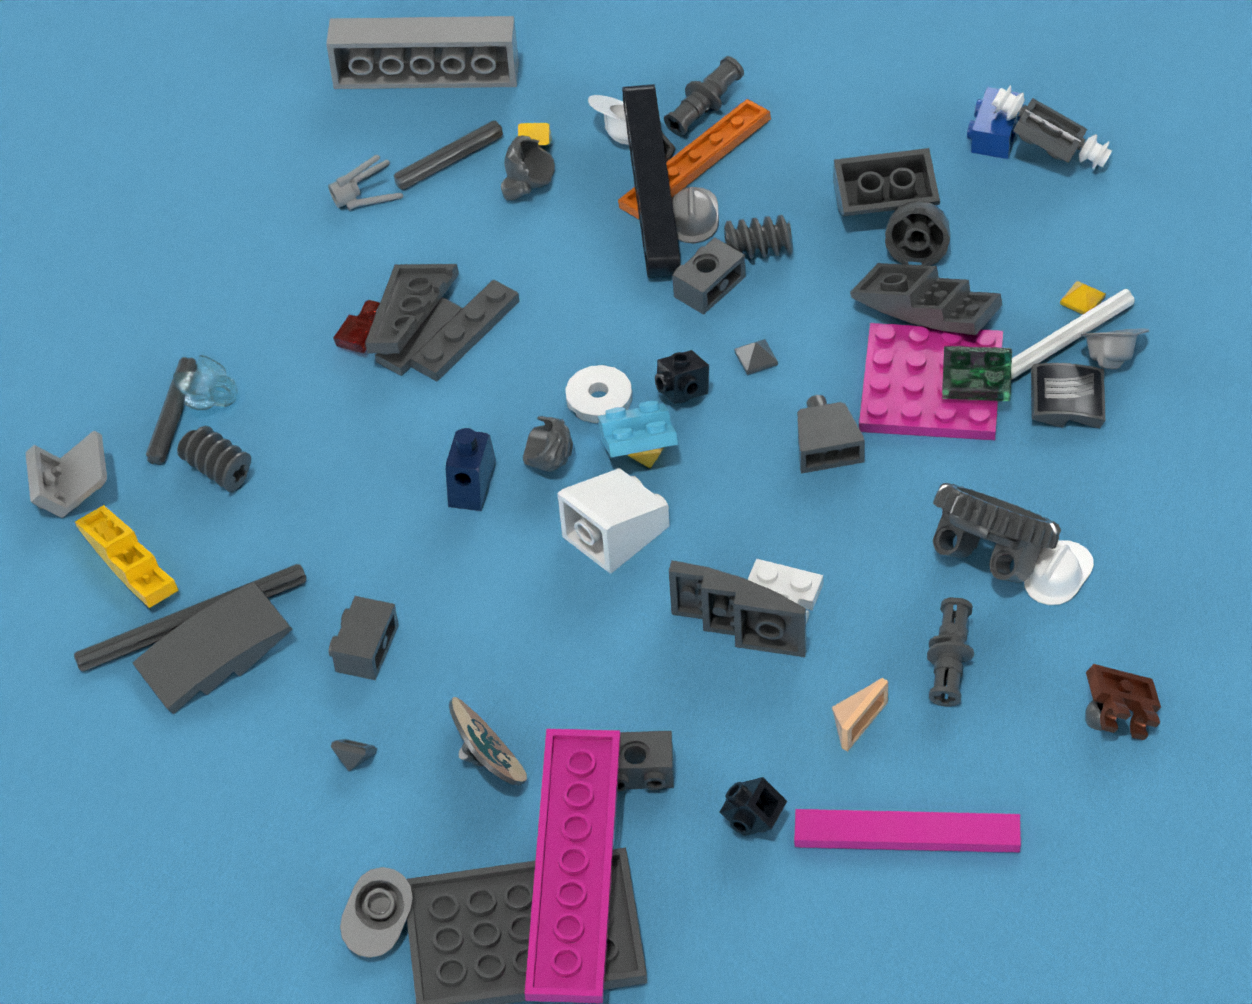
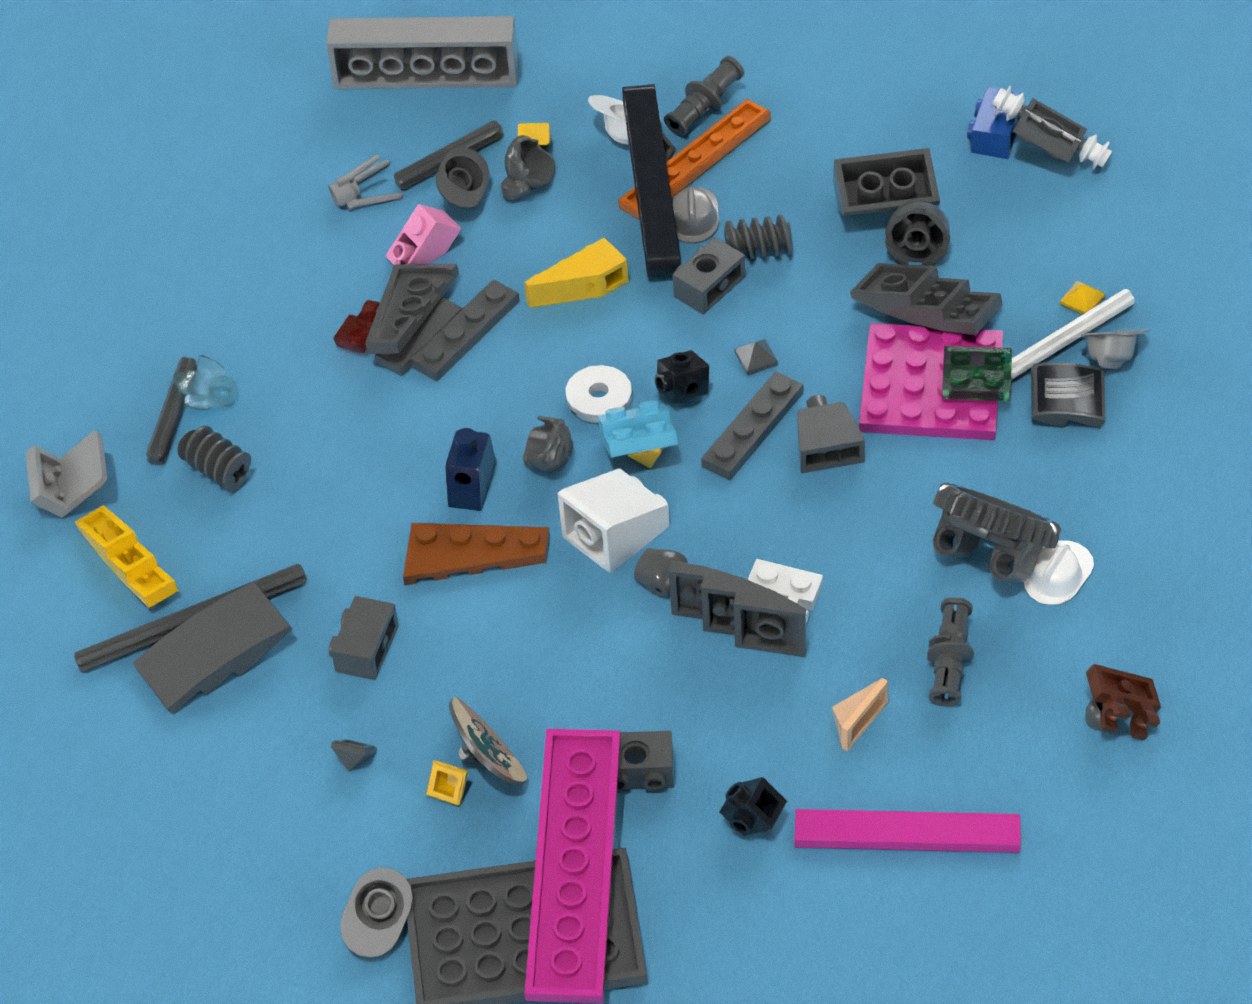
none -> bright pink slope [386,204,462,265]
none -> dark orange wing [403,523,550,586]
none -> yellow slope [426,760,468,806]
none -> dark grey piece [436,147,490,208]
none -> yellow slope [524,238,629,308]
none -> dark grey piece [634,548,688,597]
none -> dark grey plate [701,371,804,480]

